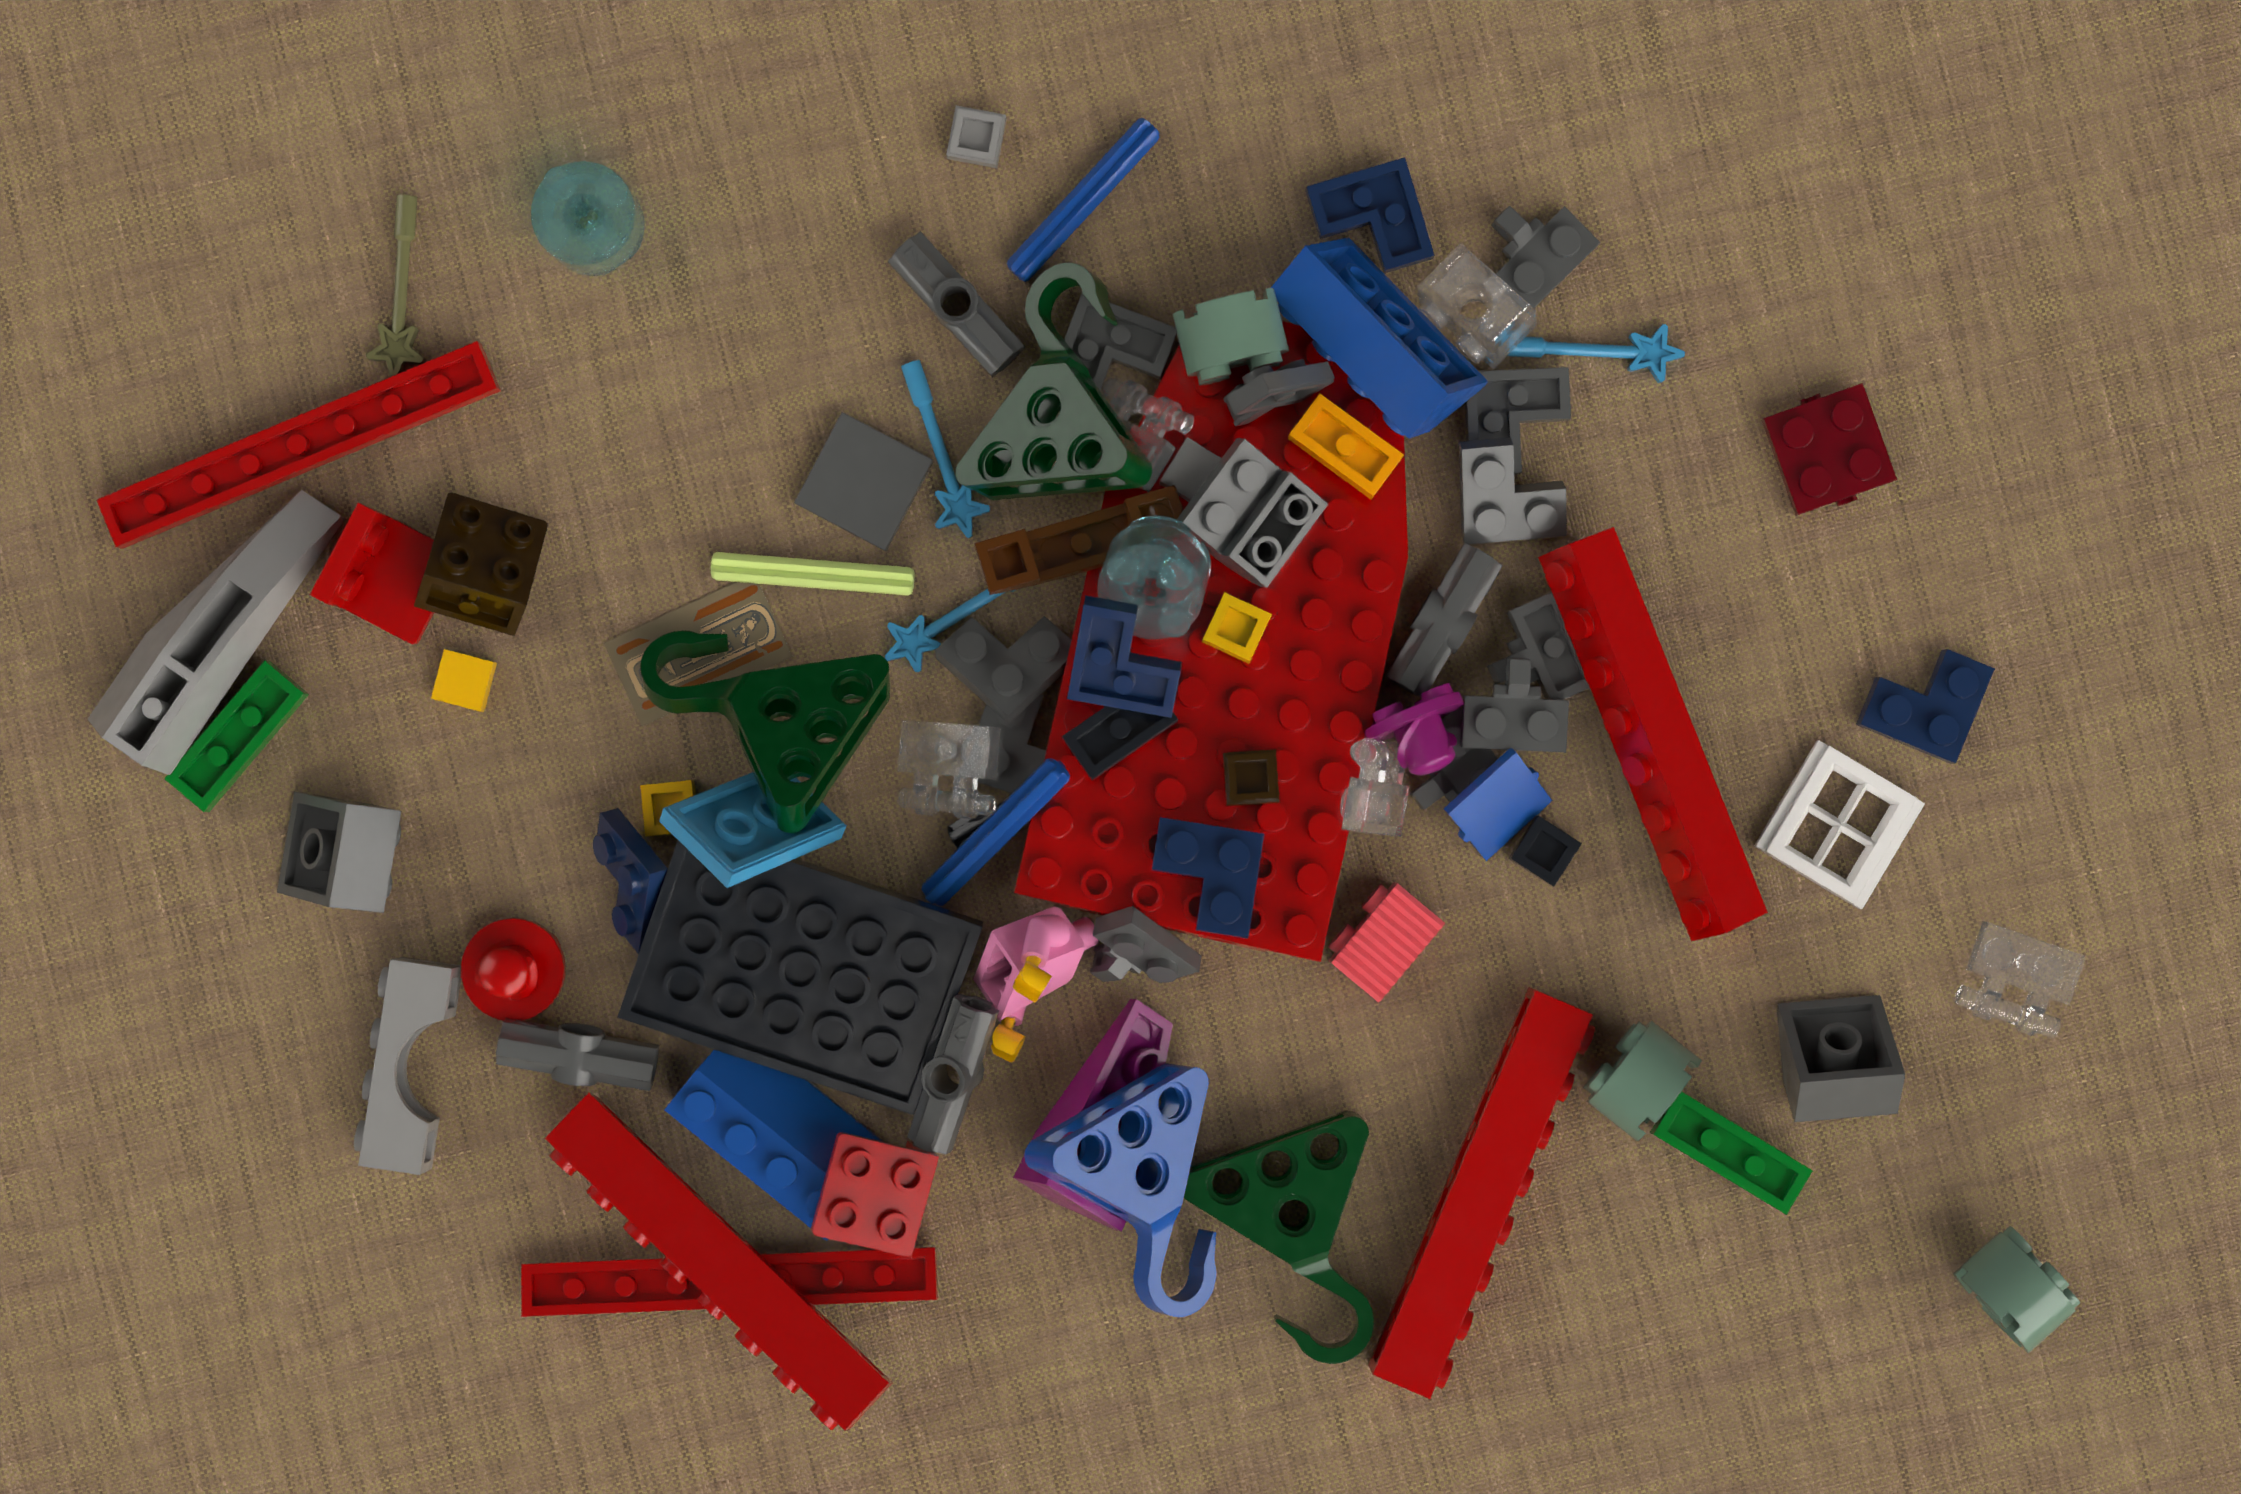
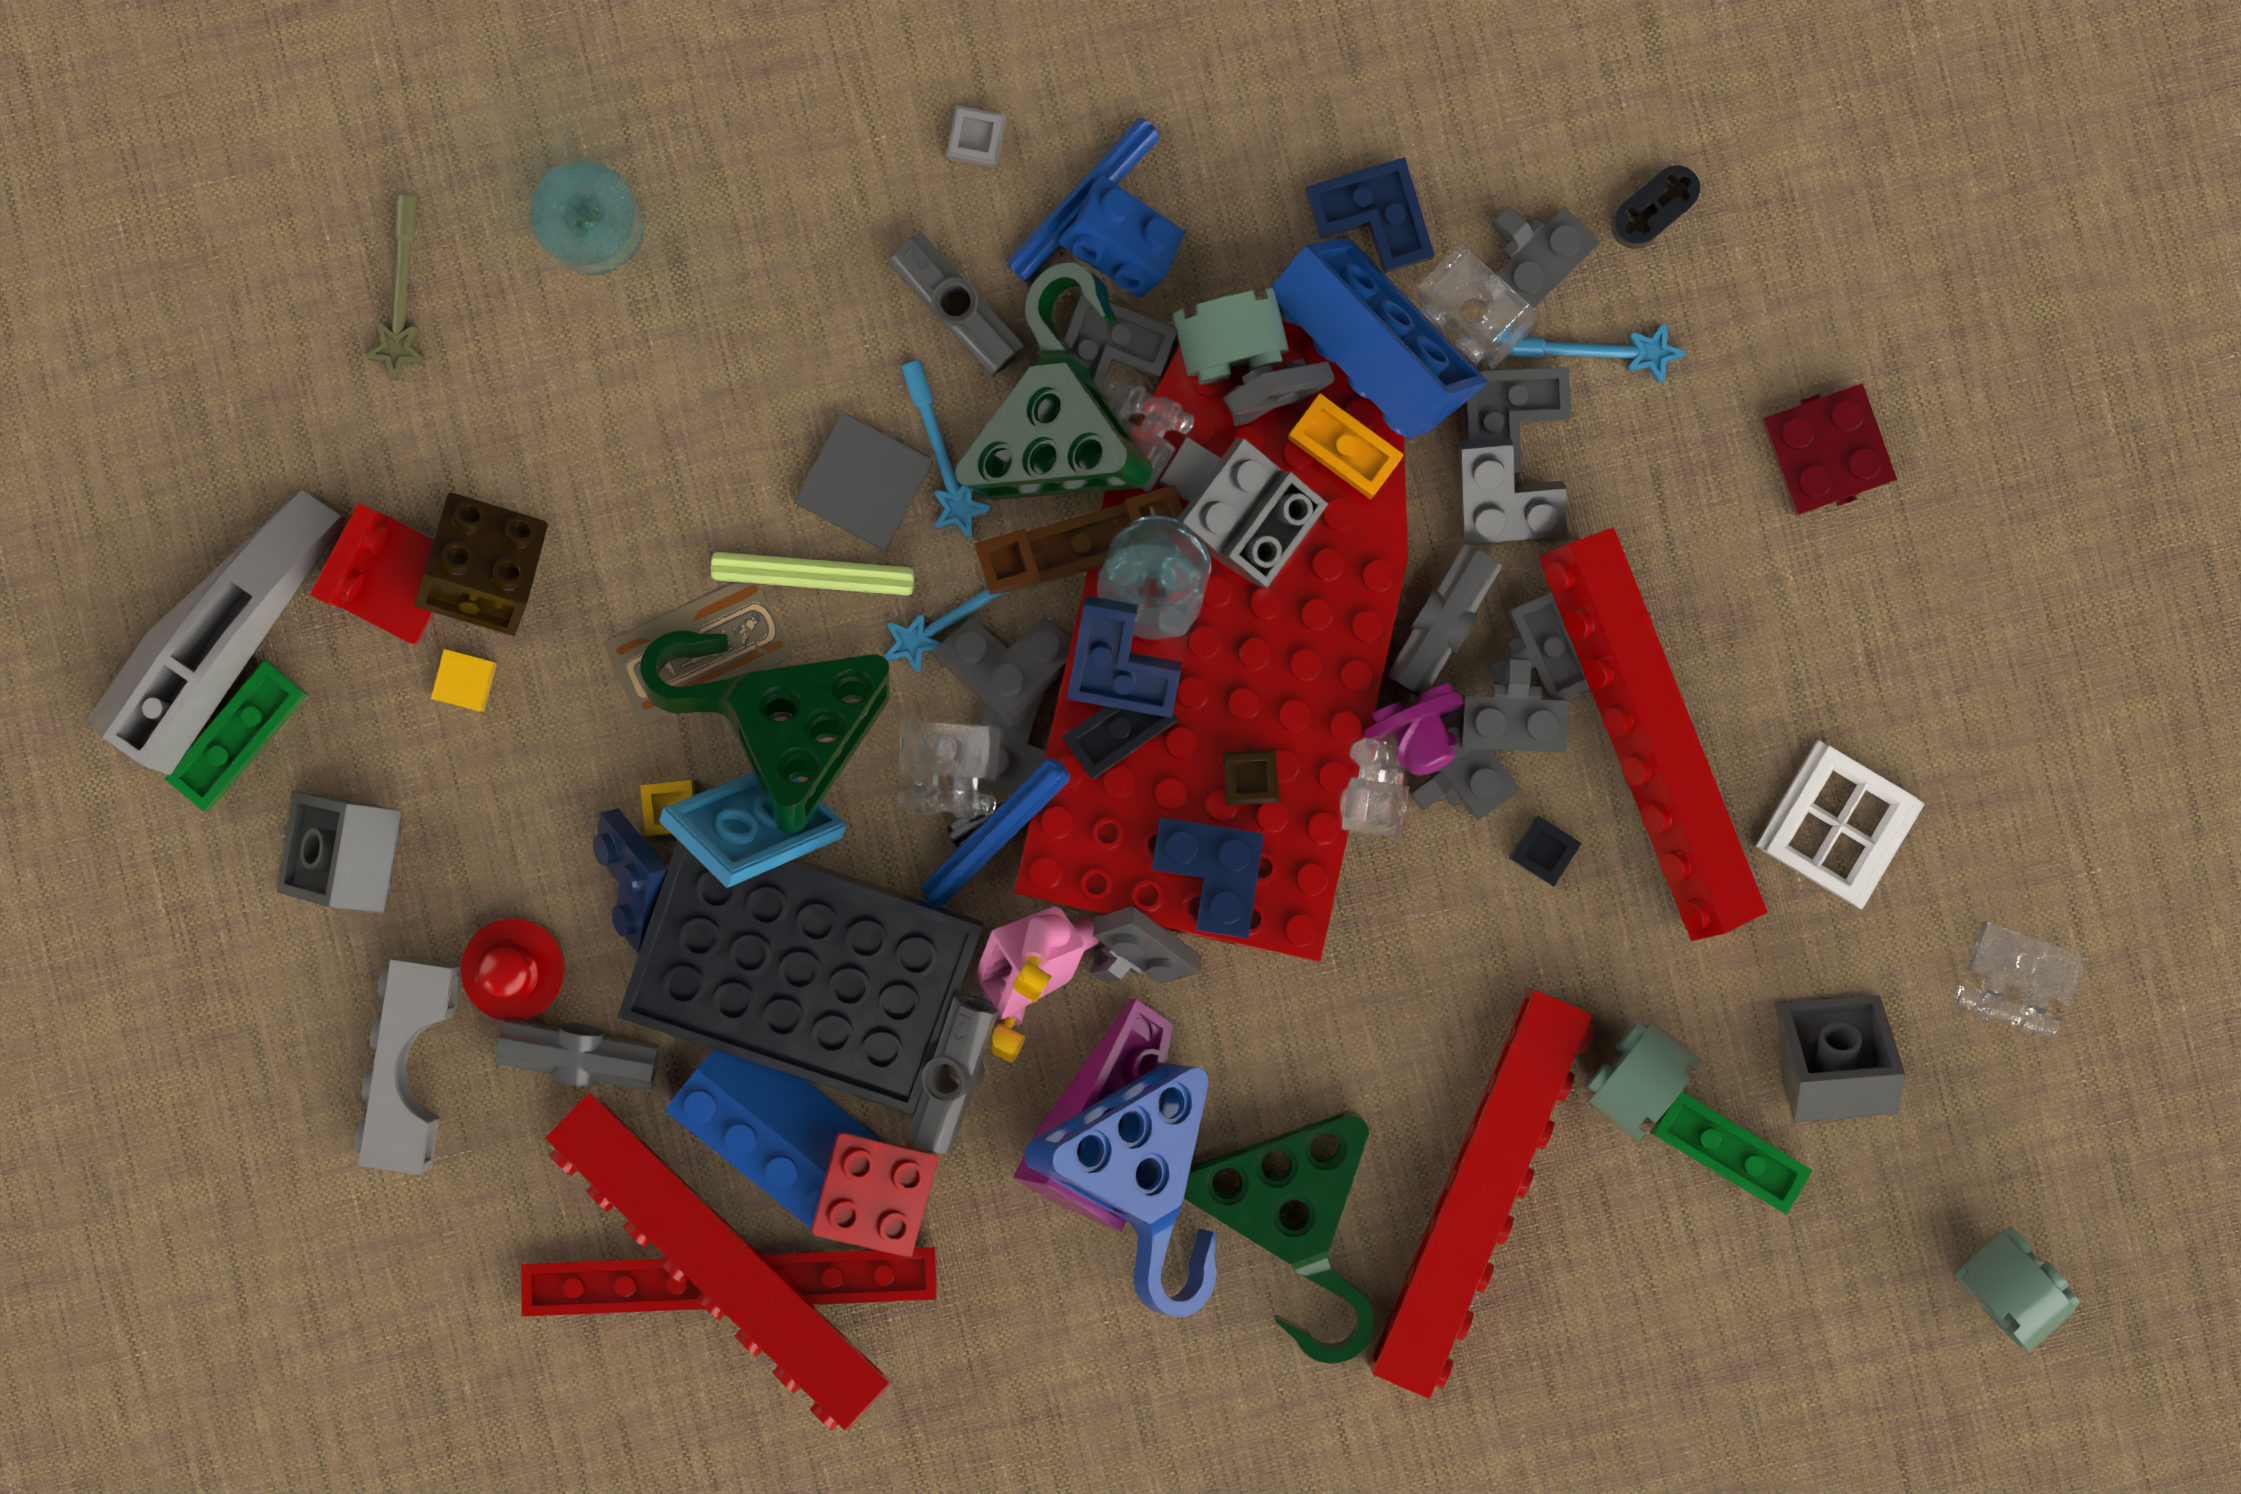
red plate [96,341,501,549] -> none
yellow tile [1202,592,1272,664] -> none
coral brick [1328,882,1445,1003] -> none
blue piece [1444,748,1553,861] -> none
dark blue plate [1856,649,1995,764] -> none
none -> blue bracket [1059,175,1185,297]
none -> black beam [1611,165,1700,249]

